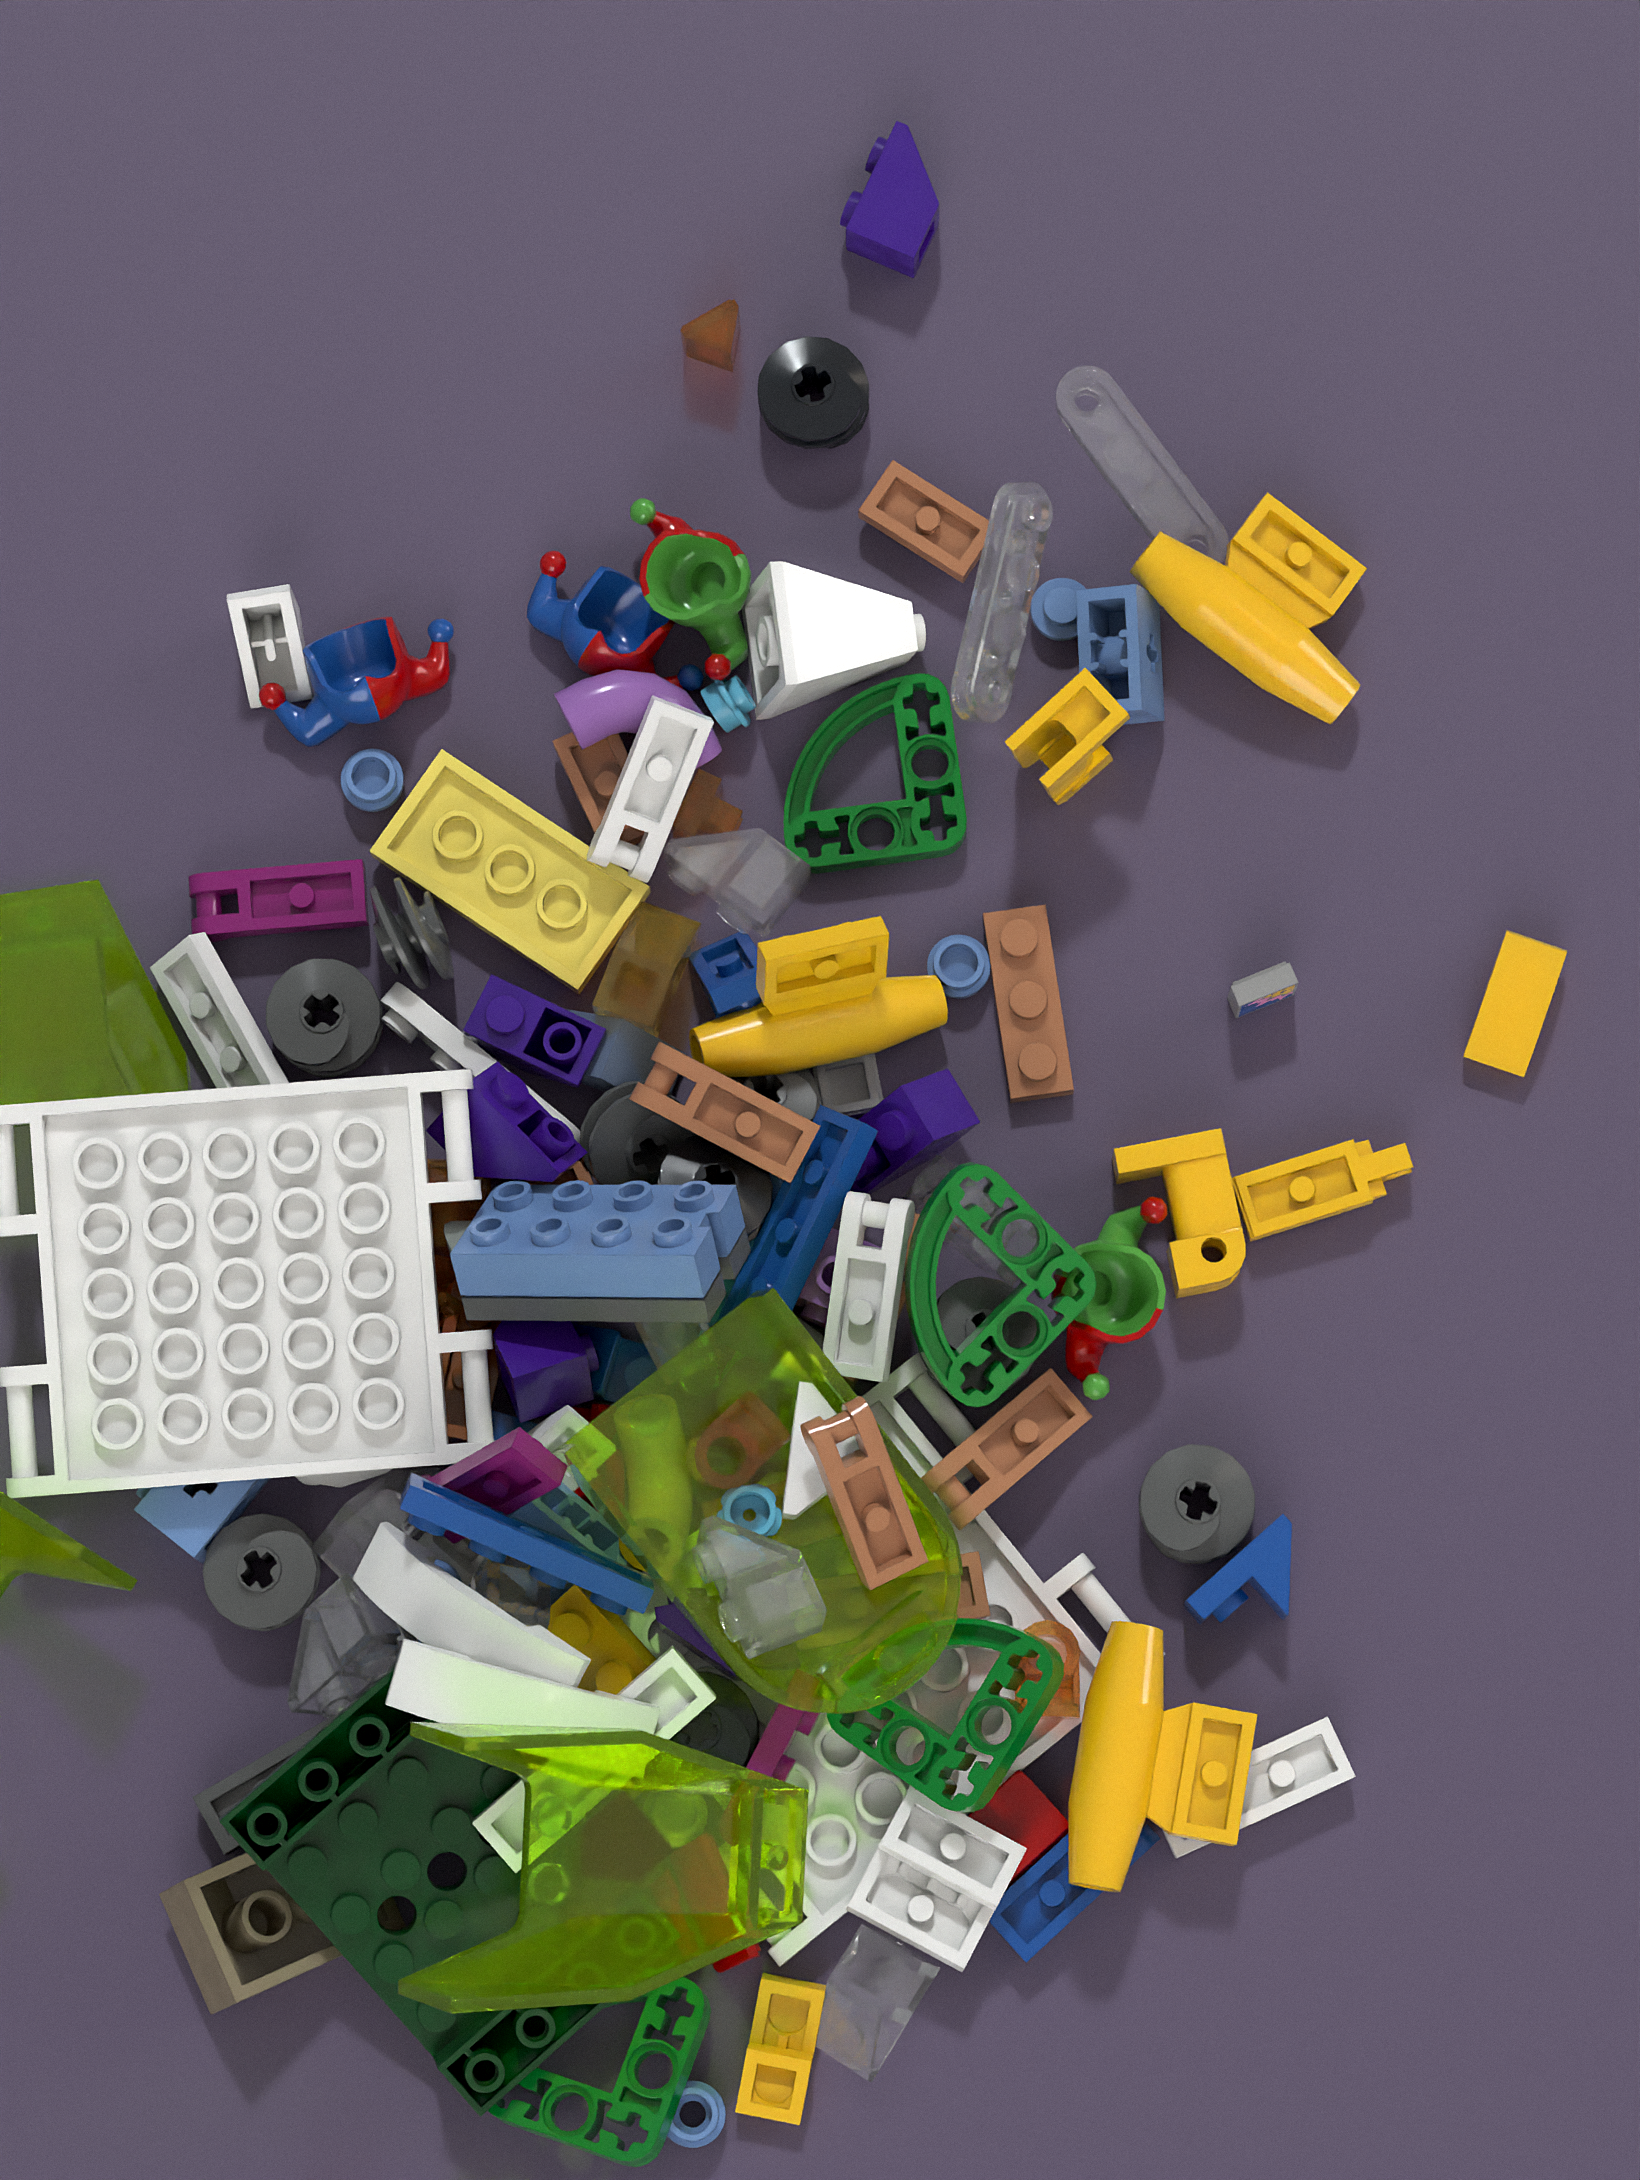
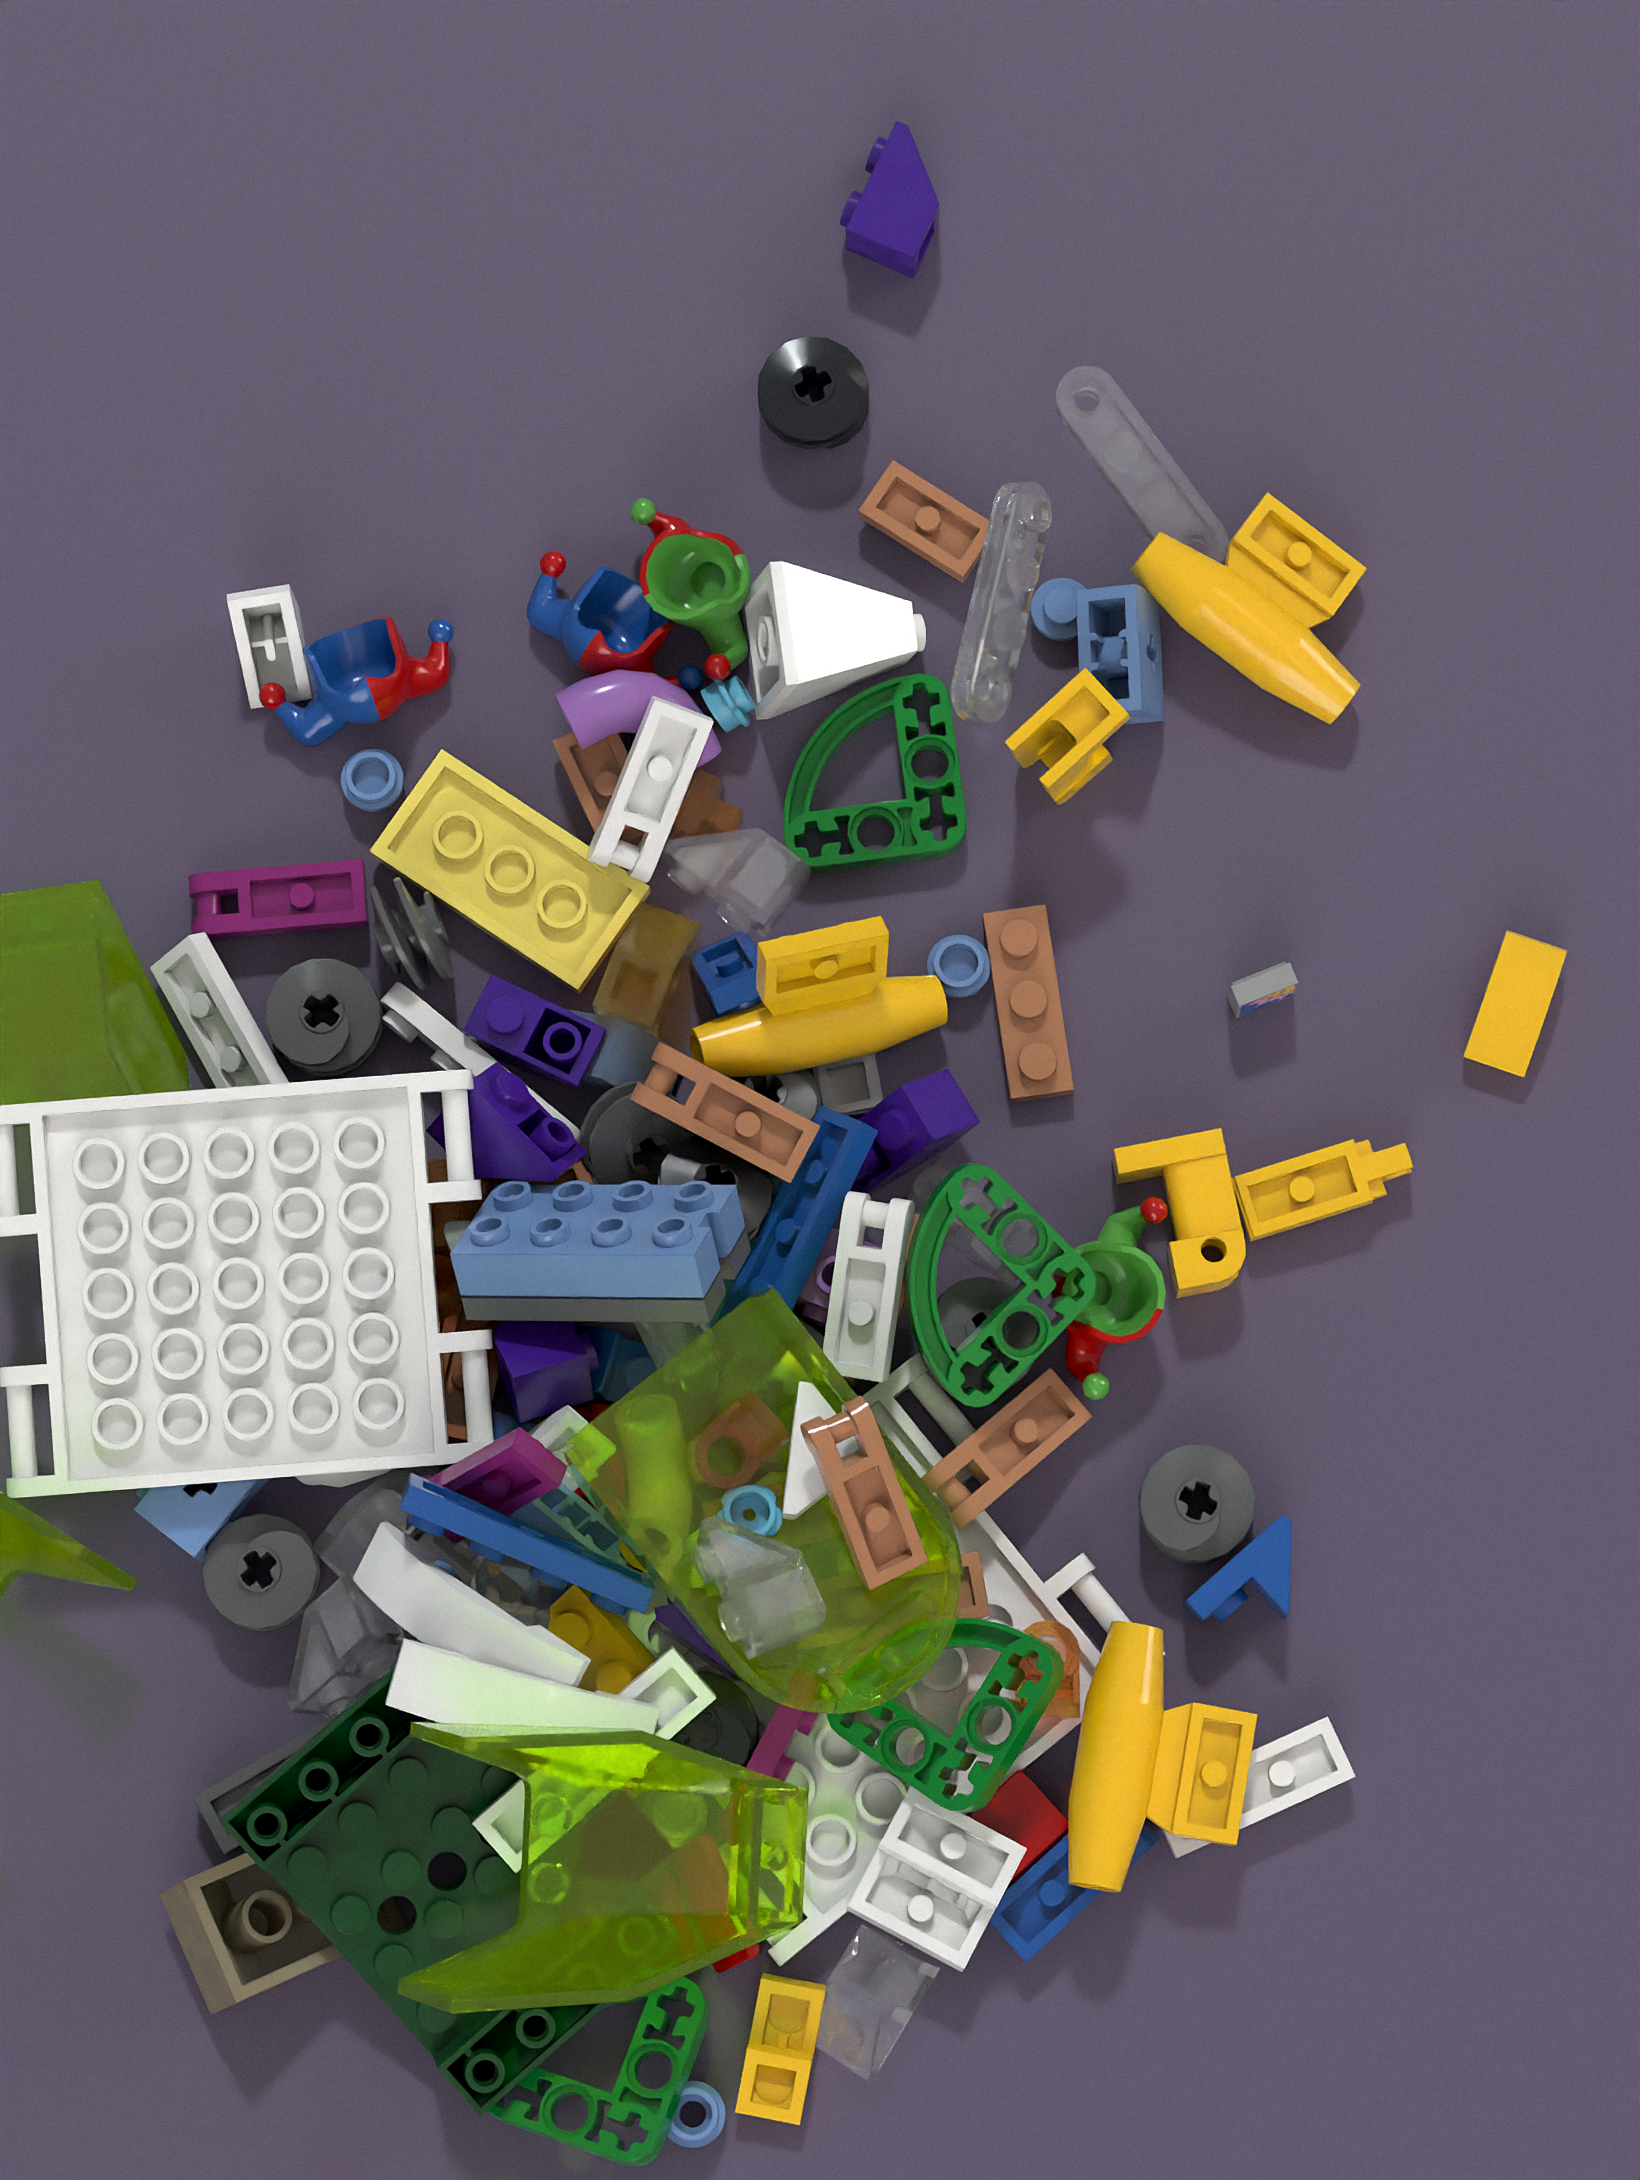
clear orange slope [680,299,741,372] -> none

